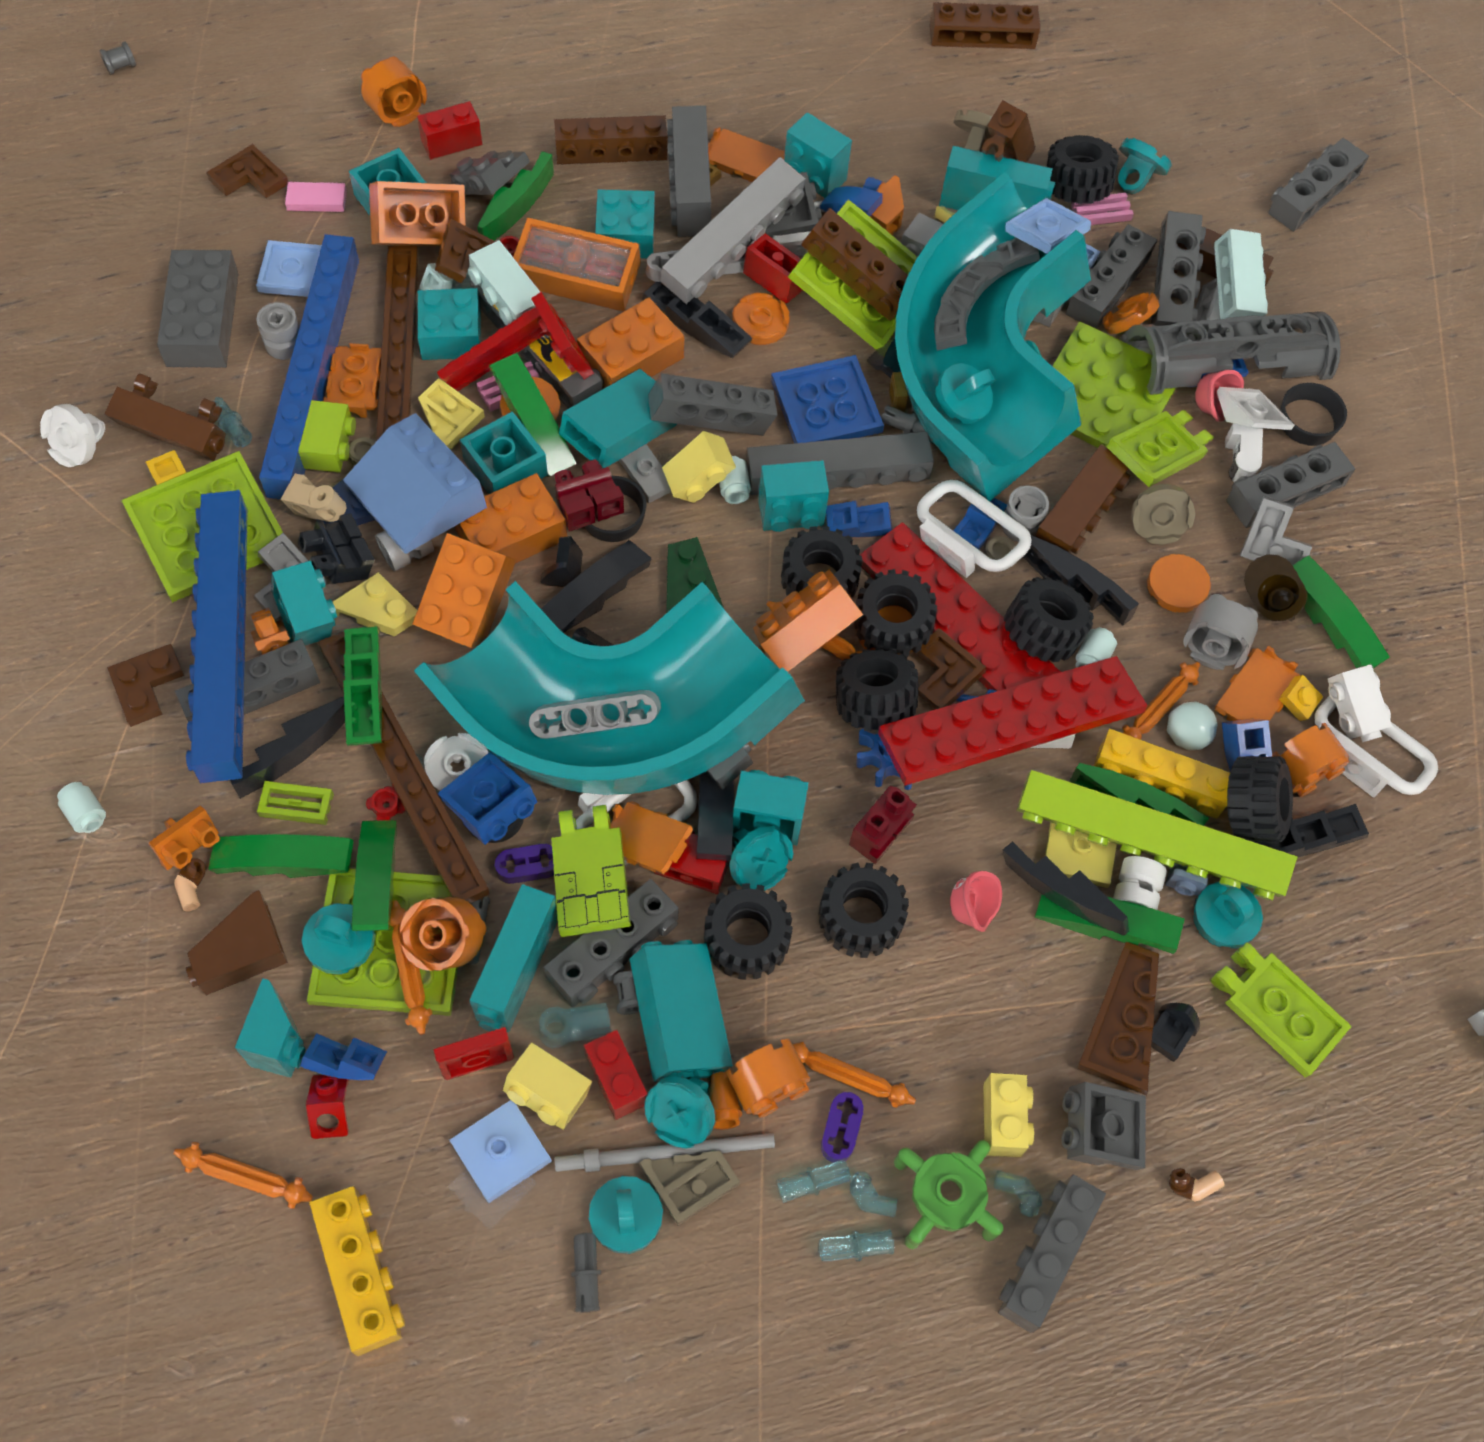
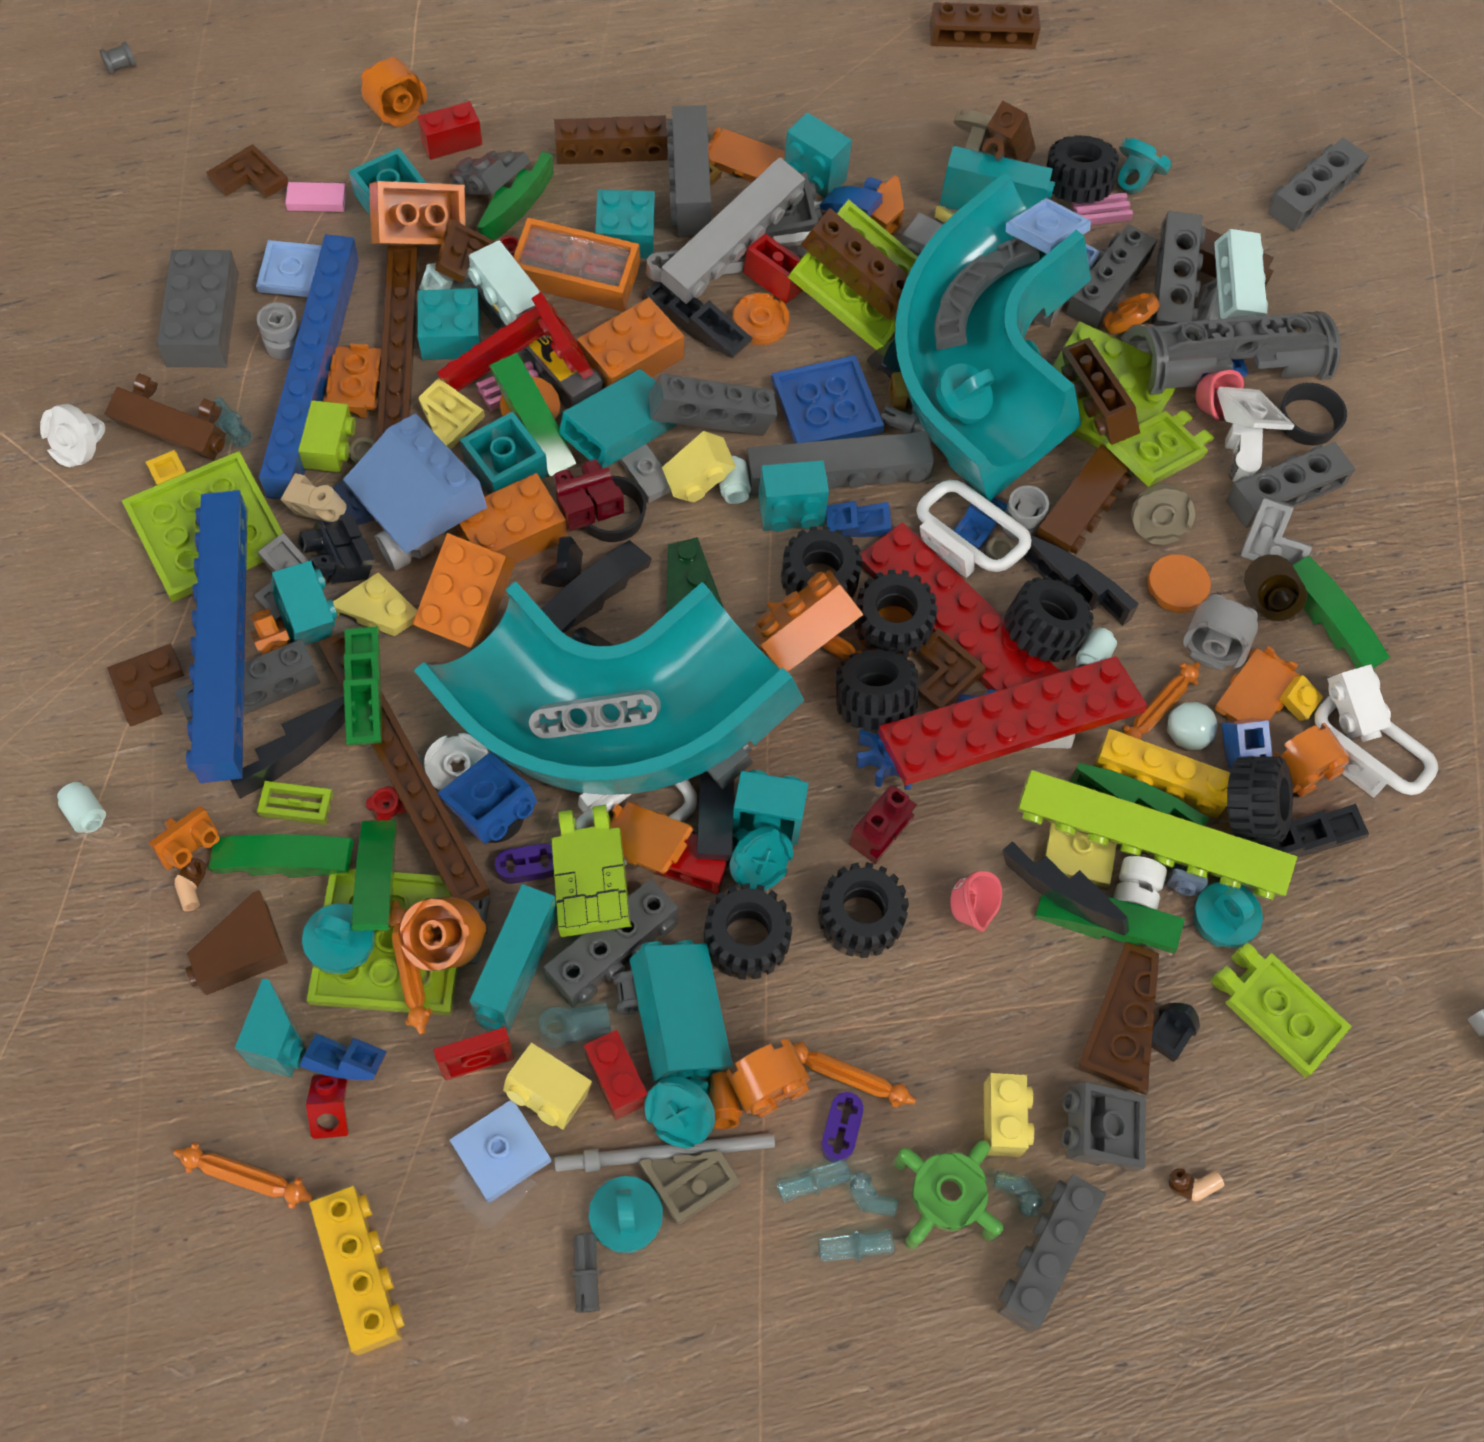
none -> reddish brown brick [1061,337,1140,445]

